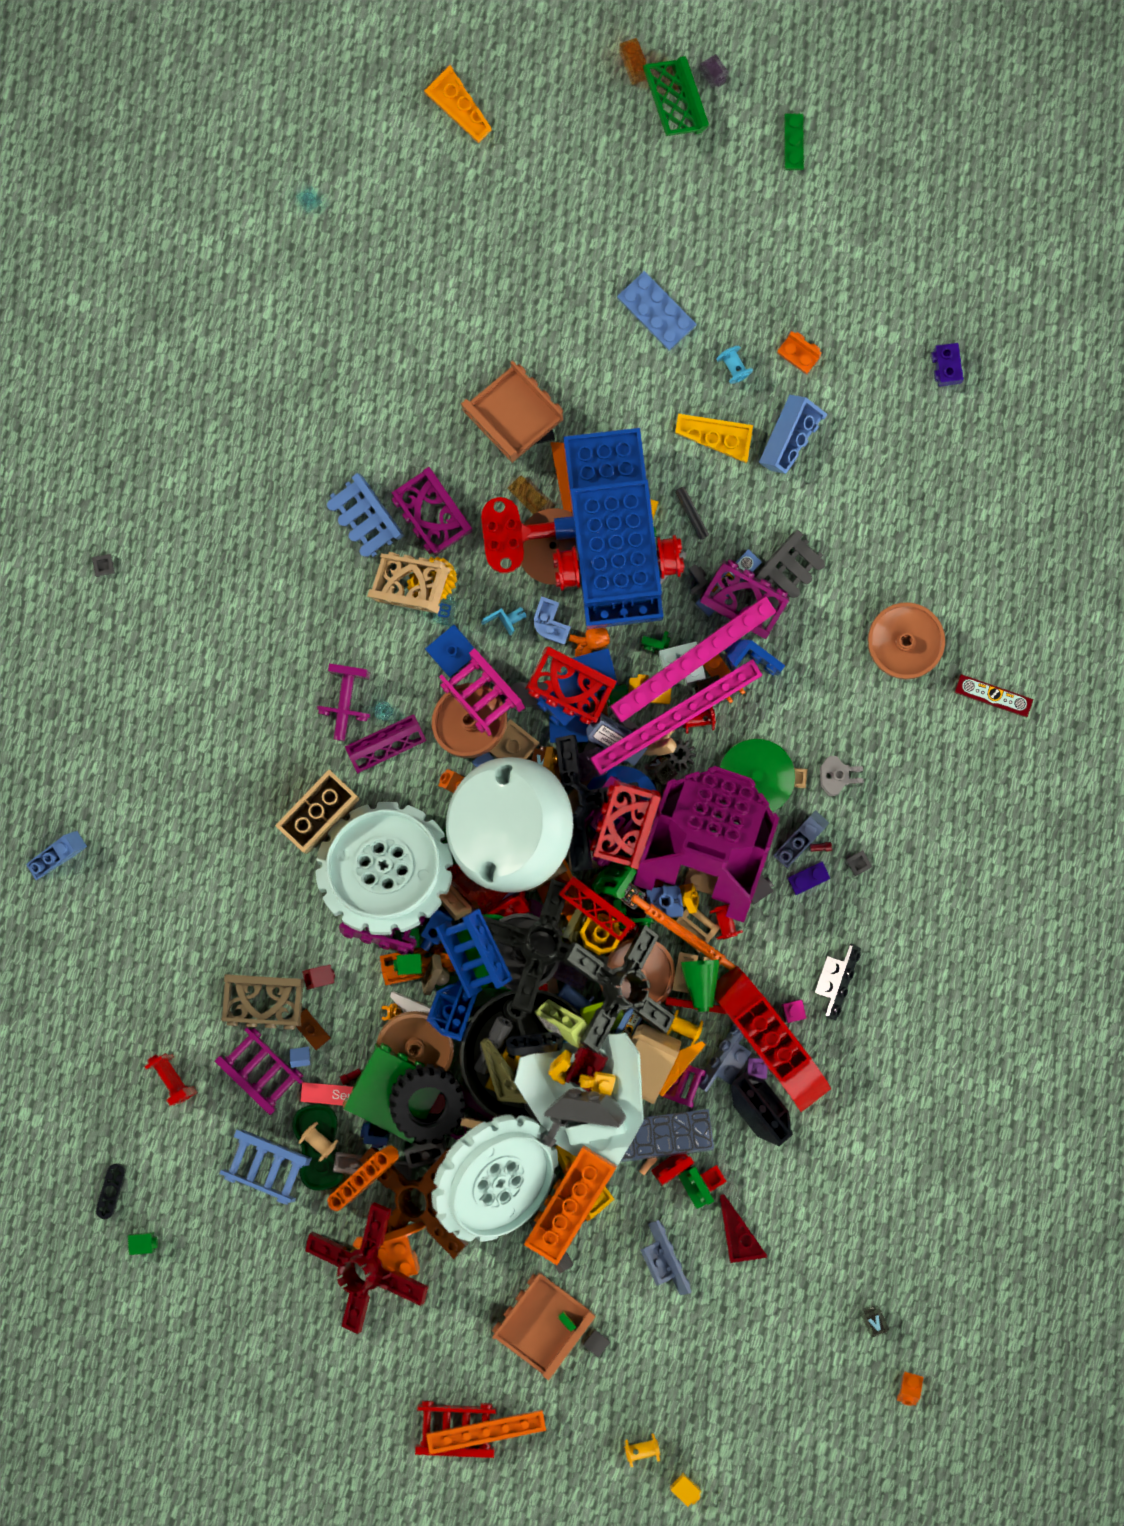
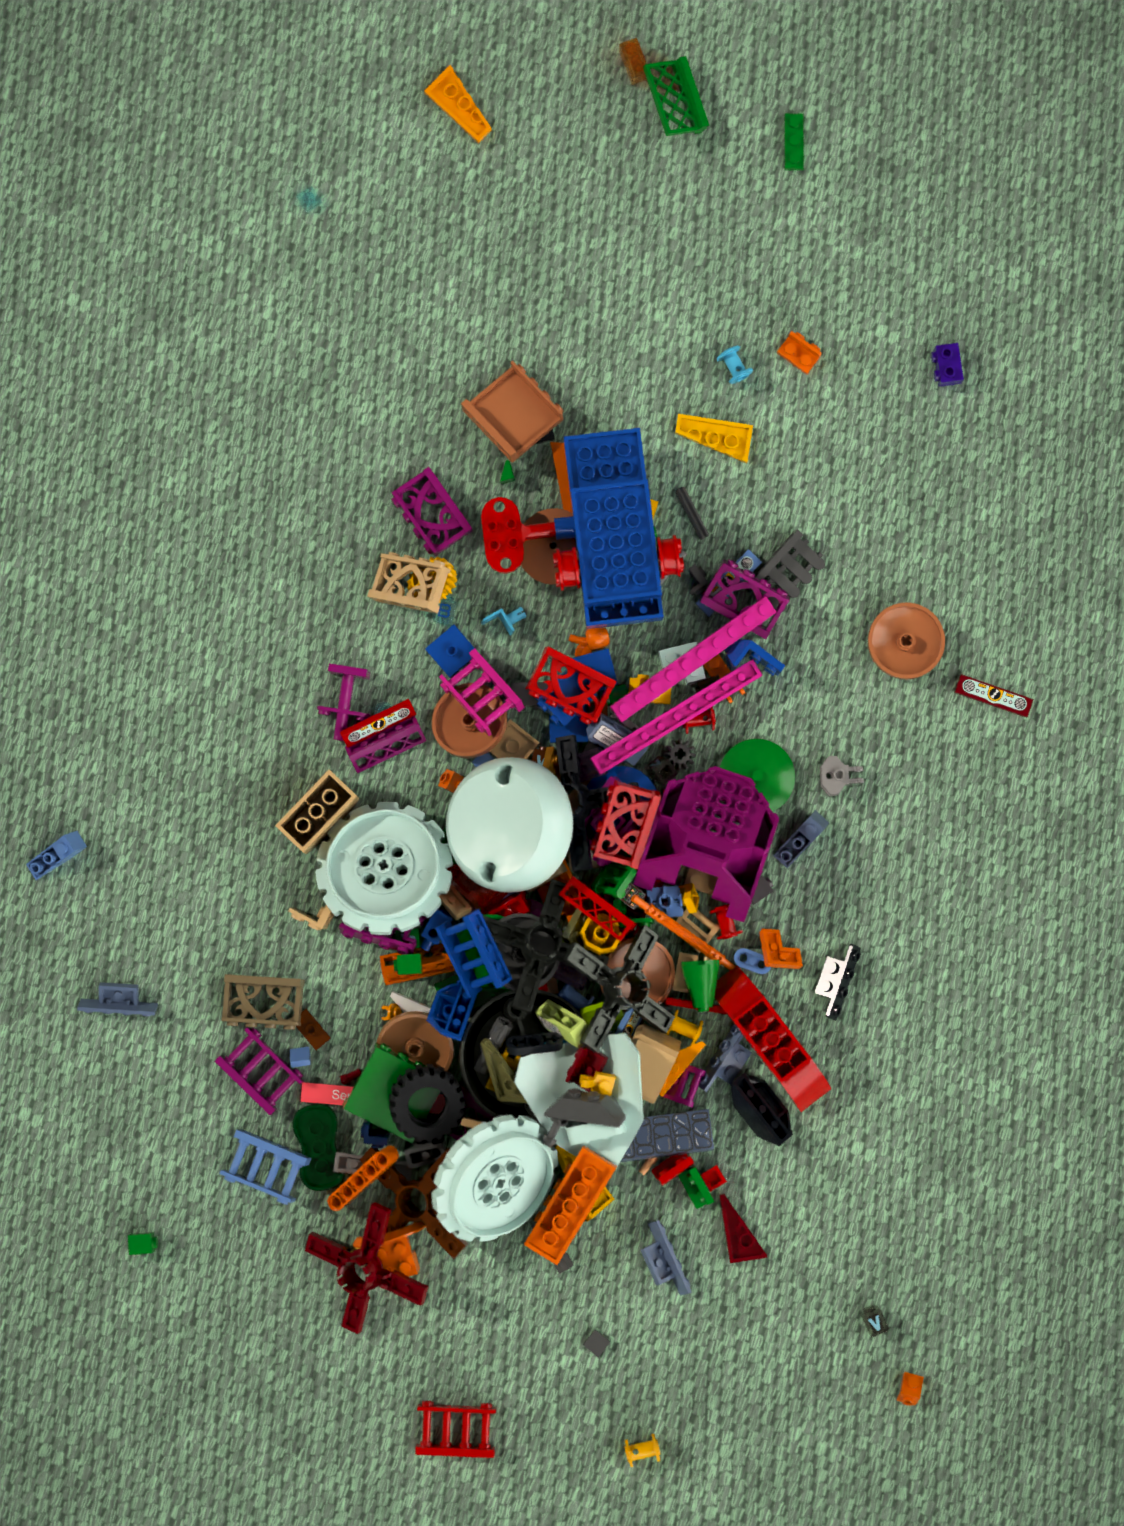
dark grey tile [92,554,115,577] -> none
black beam [96,1163,126,1219] -> none
red fence [144,1053,198,1106] -> none
tan hose [299,1122,338,1161] -> none
dark red brick [302,964,335,990] -> none
medium blue fence [327,473,405,557] -> none
dark tan tile [421,954,450,995] -> none
orange plate [426,1410,546,1454] -> none
nougat panel [492,1272,596,1381] -> none
clear orange tile [507,475,547,515] -> none
light blue plate [534,596,571,646] -> none
yellow bracket [548,1049,572,1085] -> none
green tile [558,1310,576,1332] -> none
medium blue plate [617,271,696,351] -> none
green bracket [641,631,671,653] -> none
tan piece [643,729,677,756] -> none
yellow brick [670,1473,701,1507] -> none
clear purple brick [700,54,728,88] -> none
medium lavender tile [747,1058,767,1079] -> none
medium blue wedge [759,395,828,474] -> none
dark pink brick [781,1000,807,1023] -> none
dark purple plate [787,862,831,895] -> none
tan tile [794,768,808,788] -> none
dark red piece [810,842,832,852] -> none
dark grey tile [846,850,872,876] -> none
none -> sand blue bracket [77,982,158,1016]
none -> tan bracket [288,905,334,931]
none -> tile [340,699,417,748]
none -> green slope [500,460,515,485]
none -> medium blue plate [734,948,771,974]
none -> orange plate [759,929,803,969]

